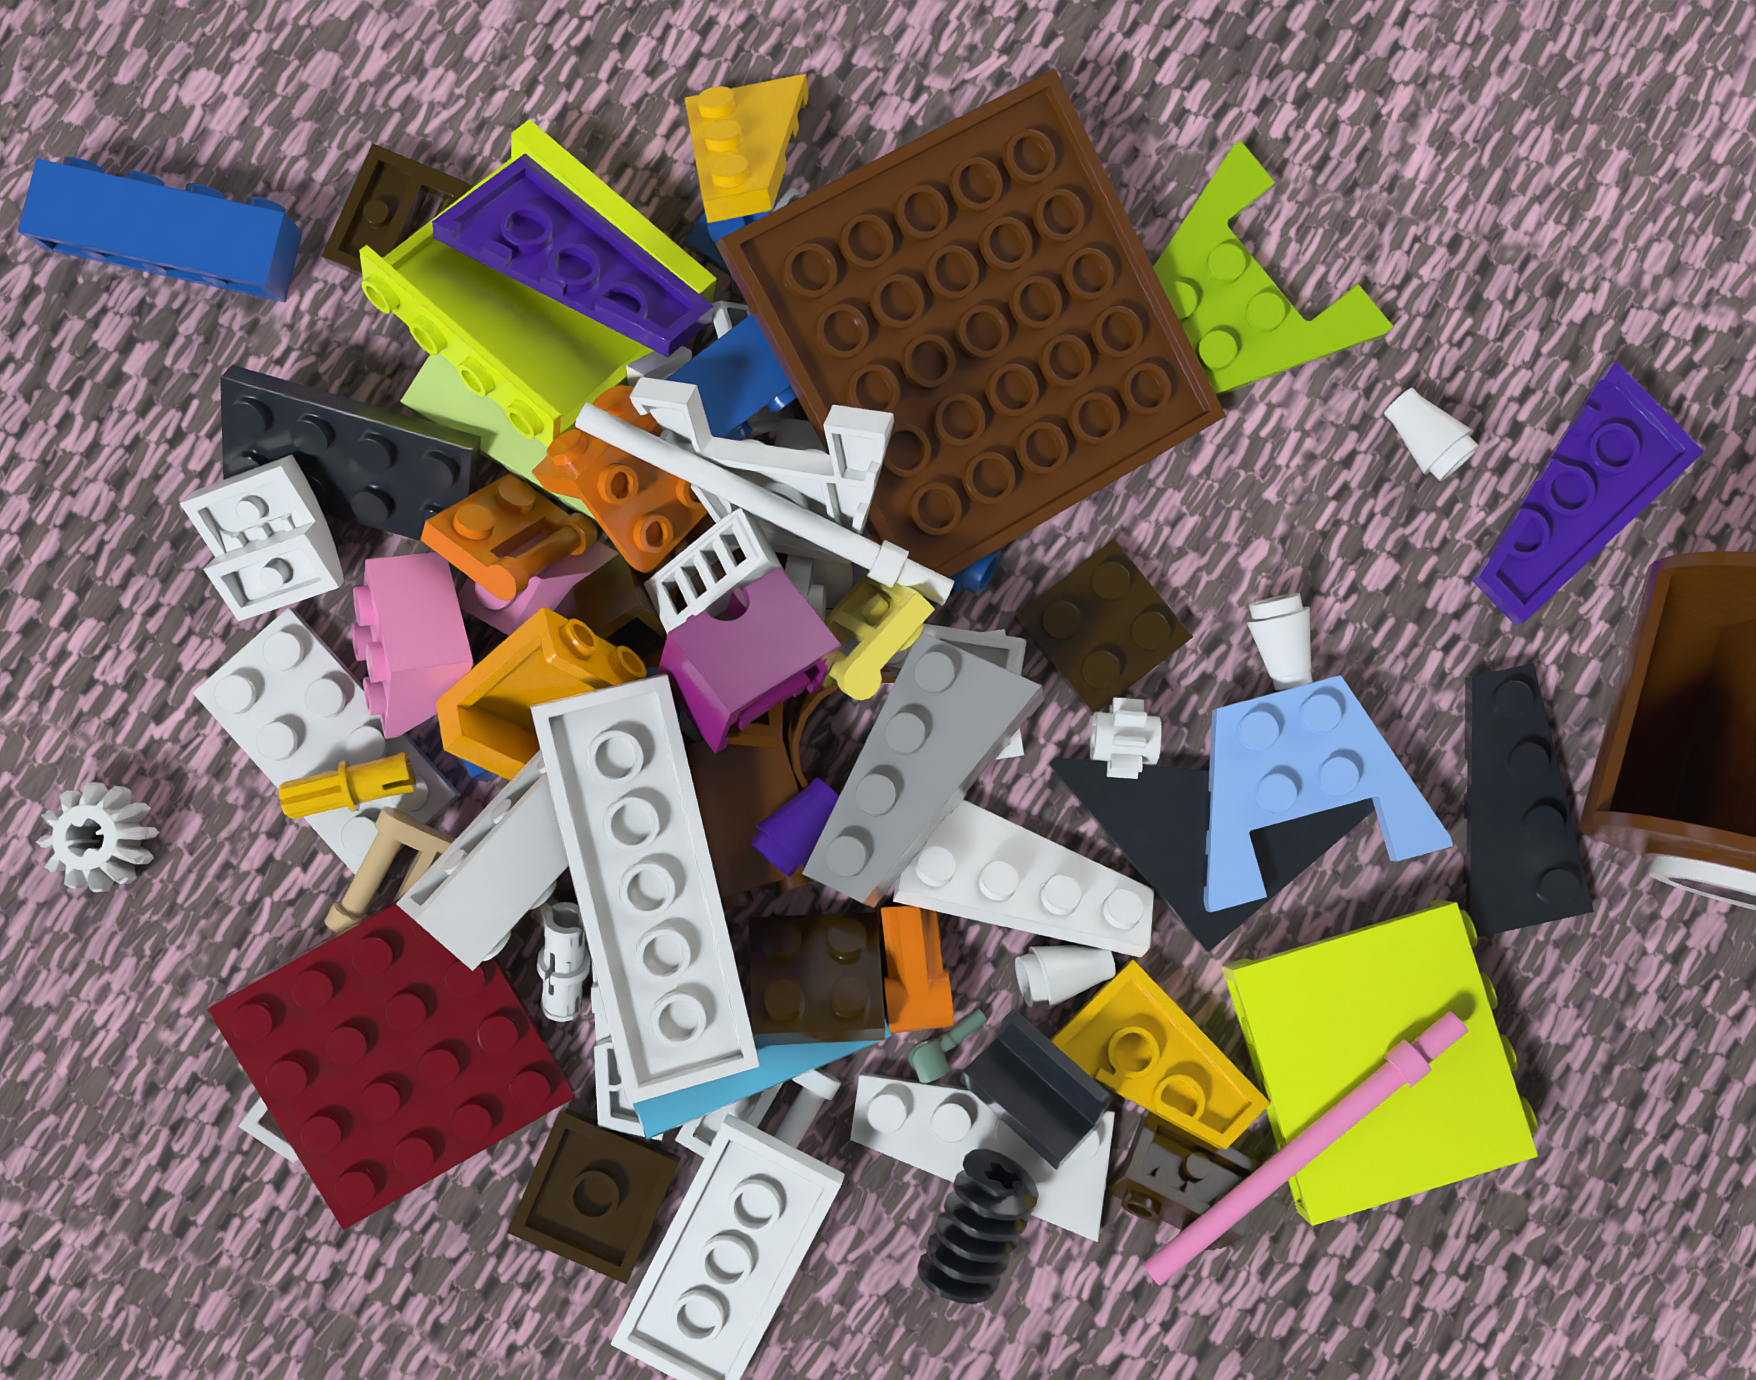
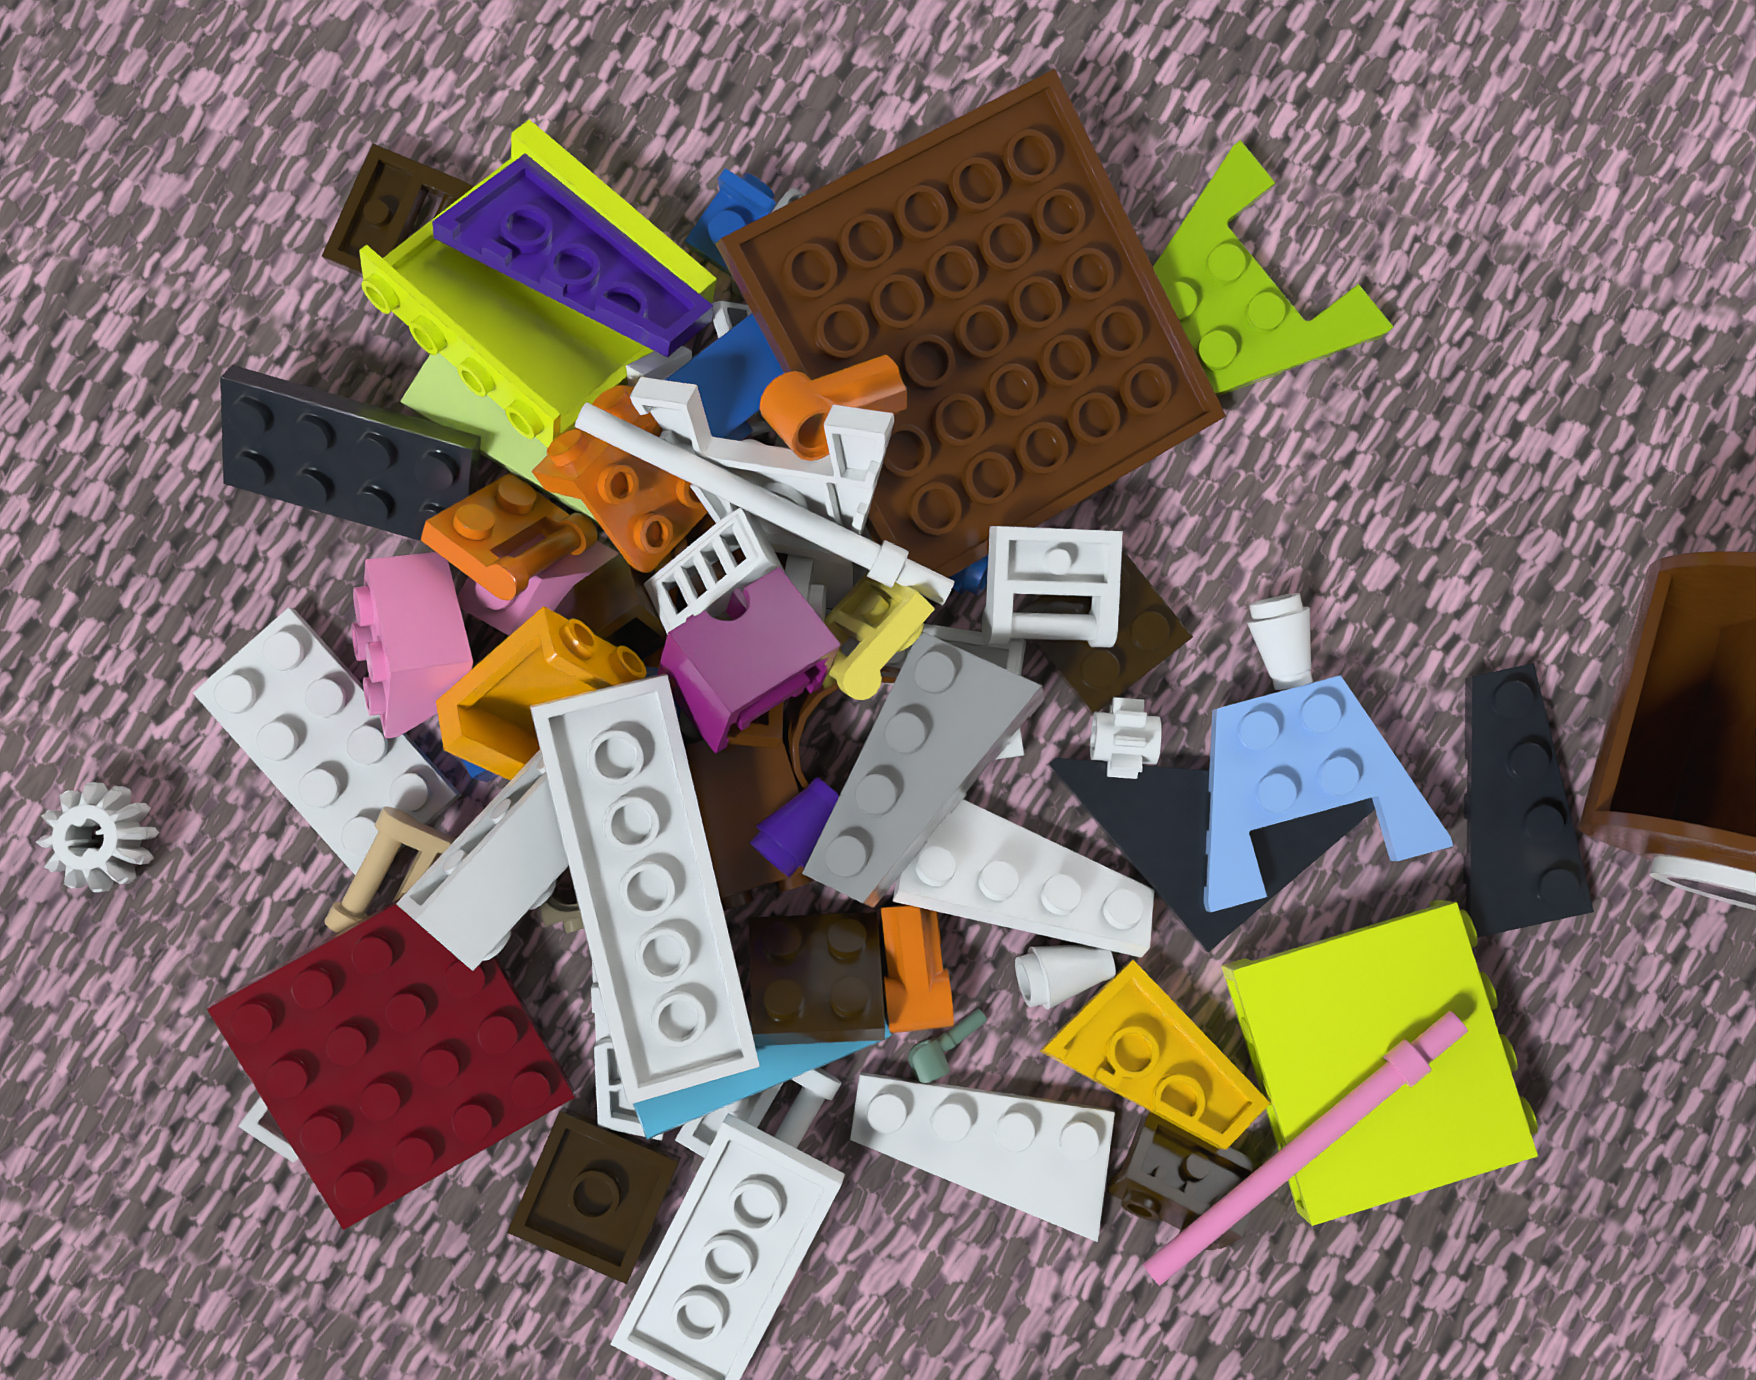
blue brick [18,156,303,303] -> none
white slope [180,455,344,622] -> none
yellow axle [279,751,416,819] -> none
white pin [537,902,590,1022] -> none
yellow wing [684,74,809,223] -> none
black piece [917,1148,1039,1304] -> none
black panel [960,1009,1112,1170] -> none
white cone [1384,388,1479,482] -> none
dark purple wing [1471,360,1704,625] -> none
none -> orange piece [759,355,907,461]
none -> white plate [982,526,1123,647]

